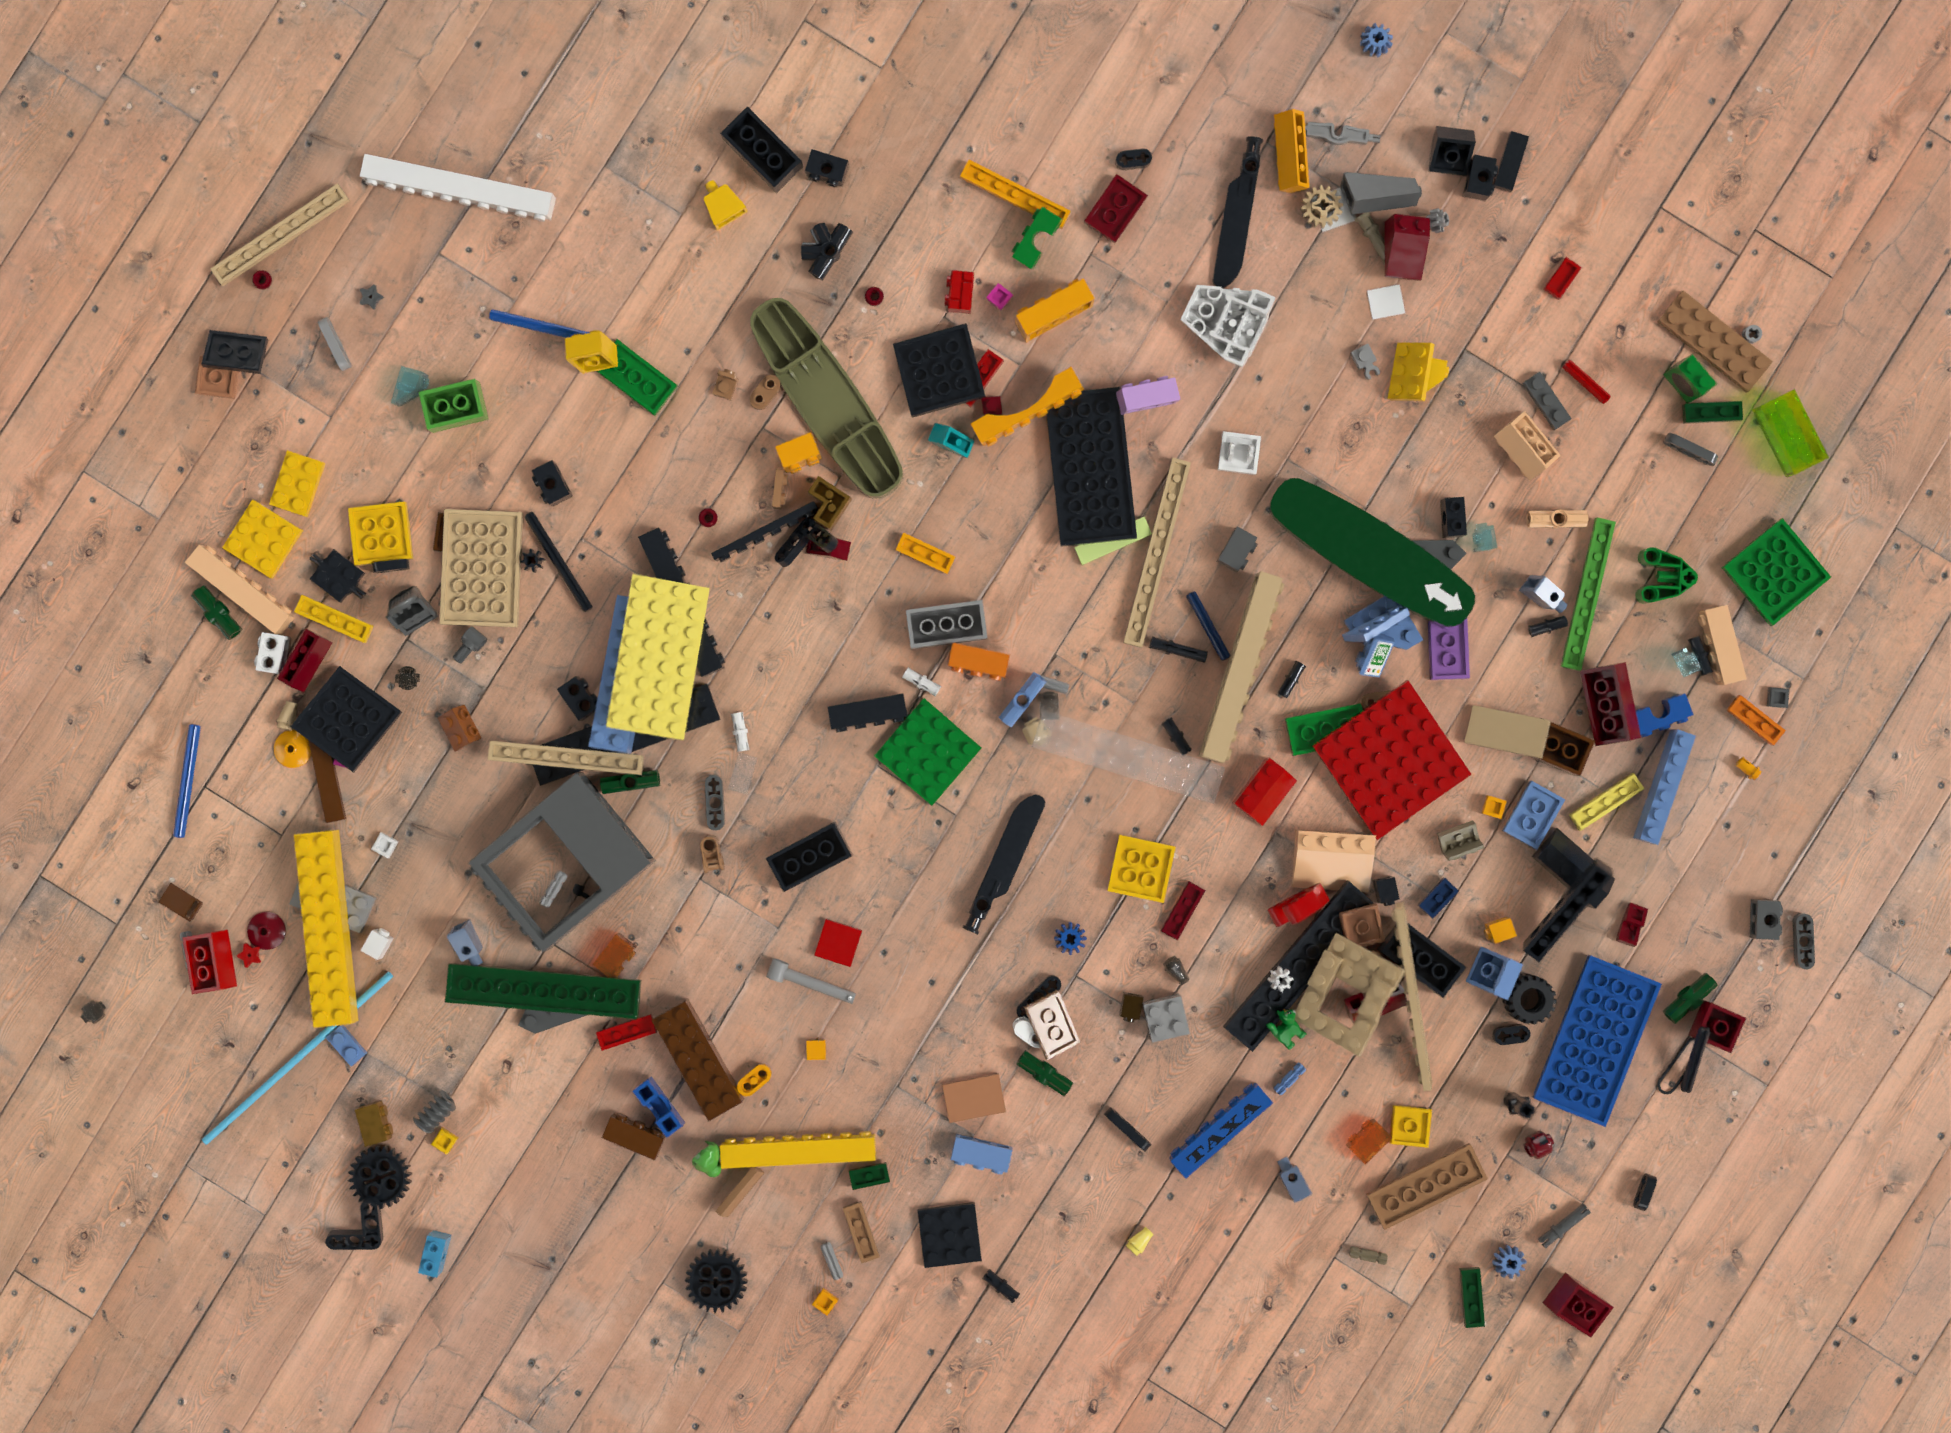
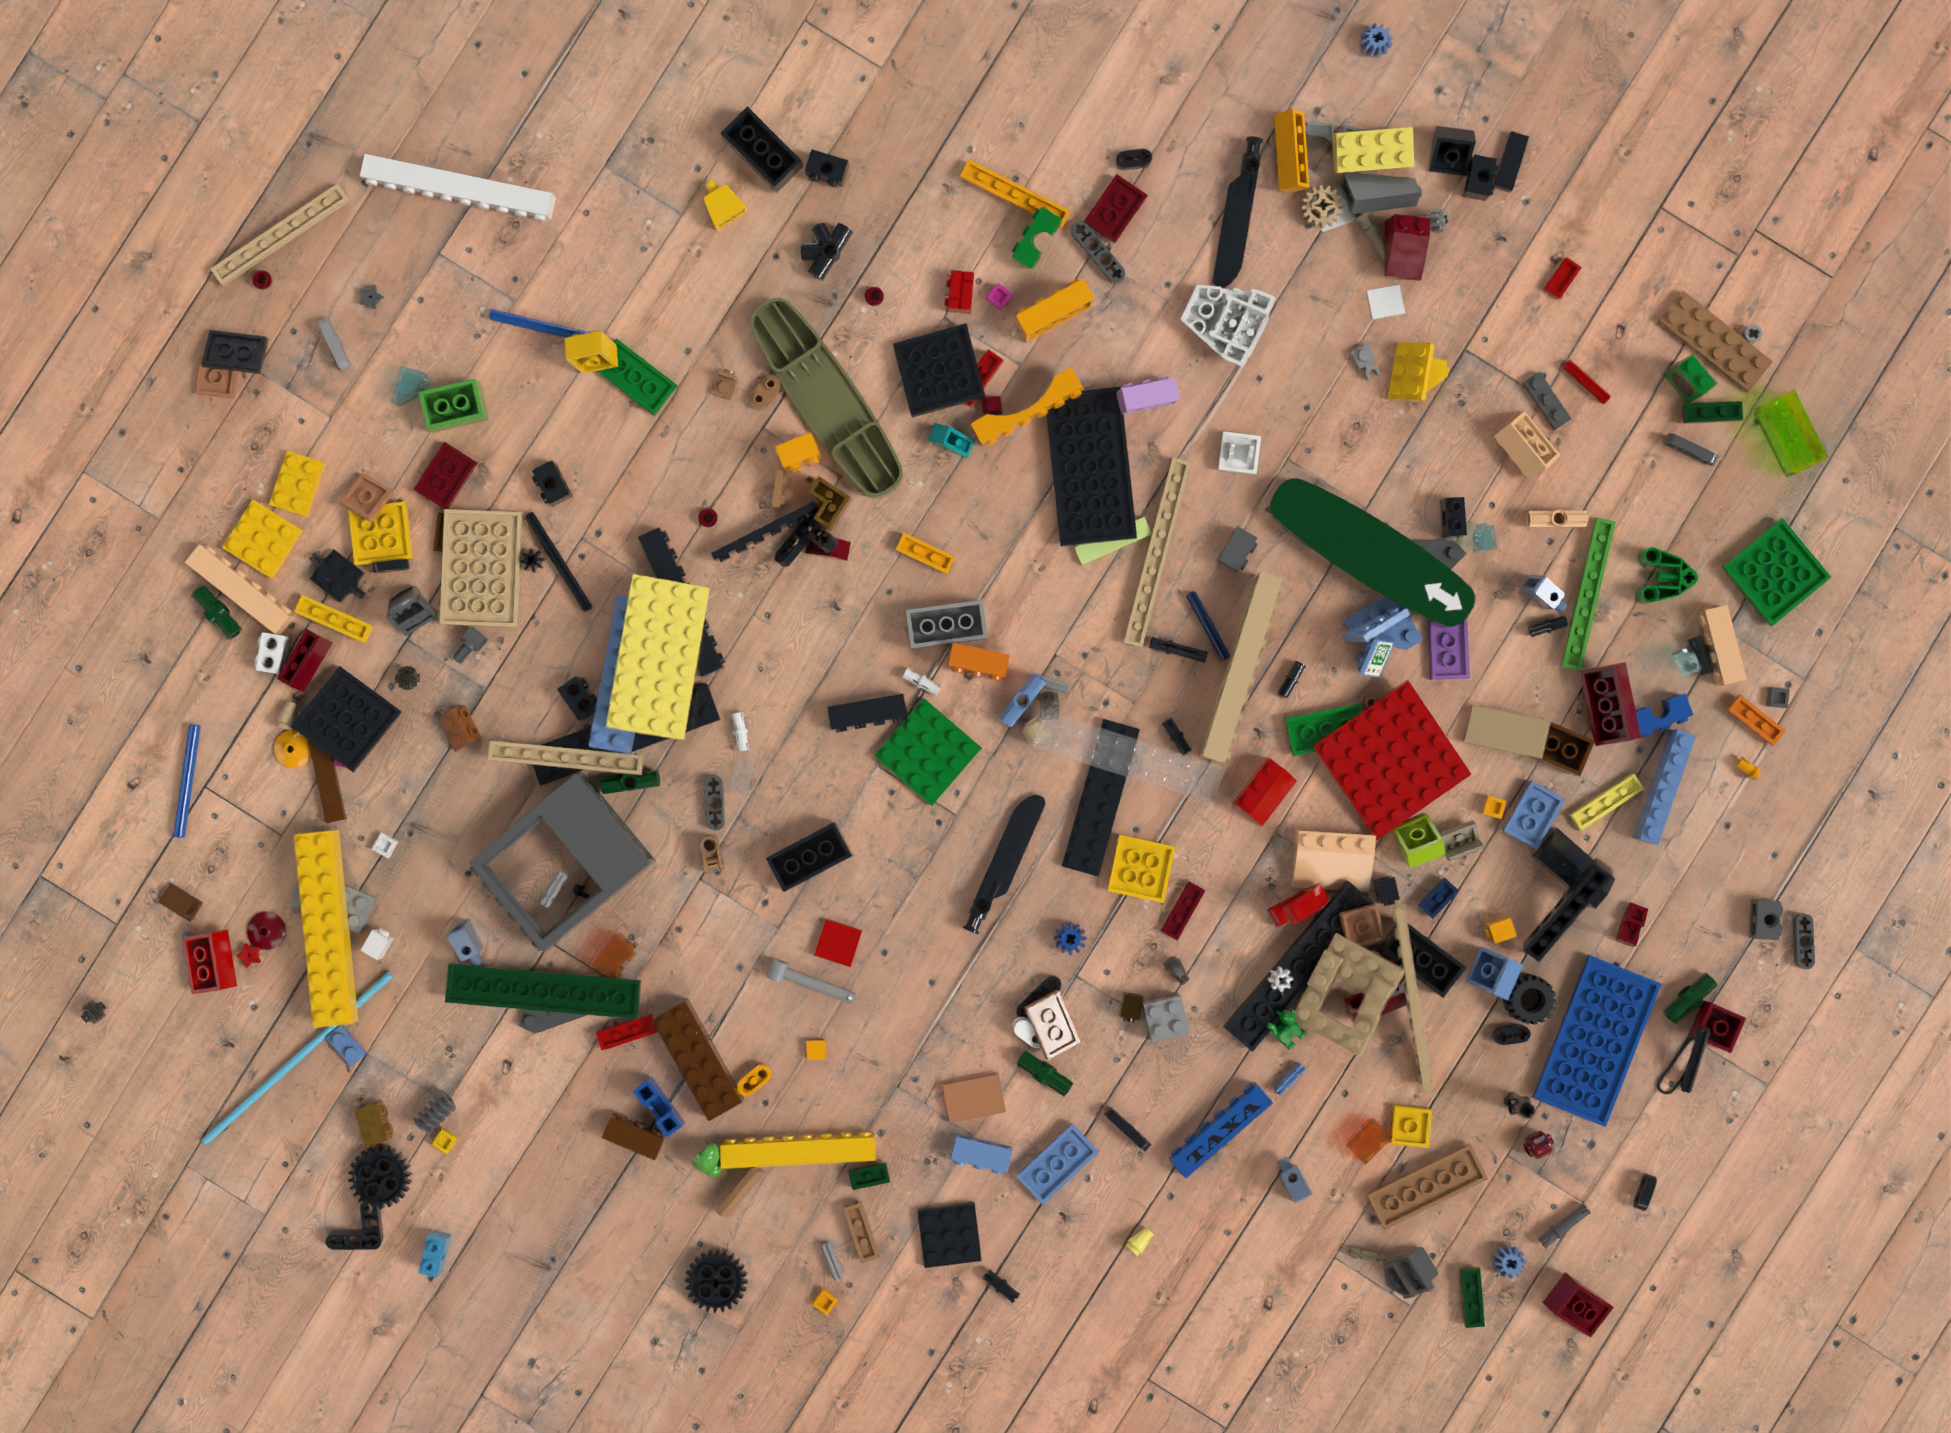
none -> nougat tile [339,473,394,523]
none -> dark red plate [413,441,478,509]
none -> medium blue plate [1016,1123,1099,1205]
none -> black plate [1061,719,1140,877]
none -> dark grey beam [1071,221,1125,284]
none -> light yellow brick [1332,127,1414,173]
none -> dark grey piece [1384,1247,1438,1299]
none -> lime slope [1392,814,1445,868]

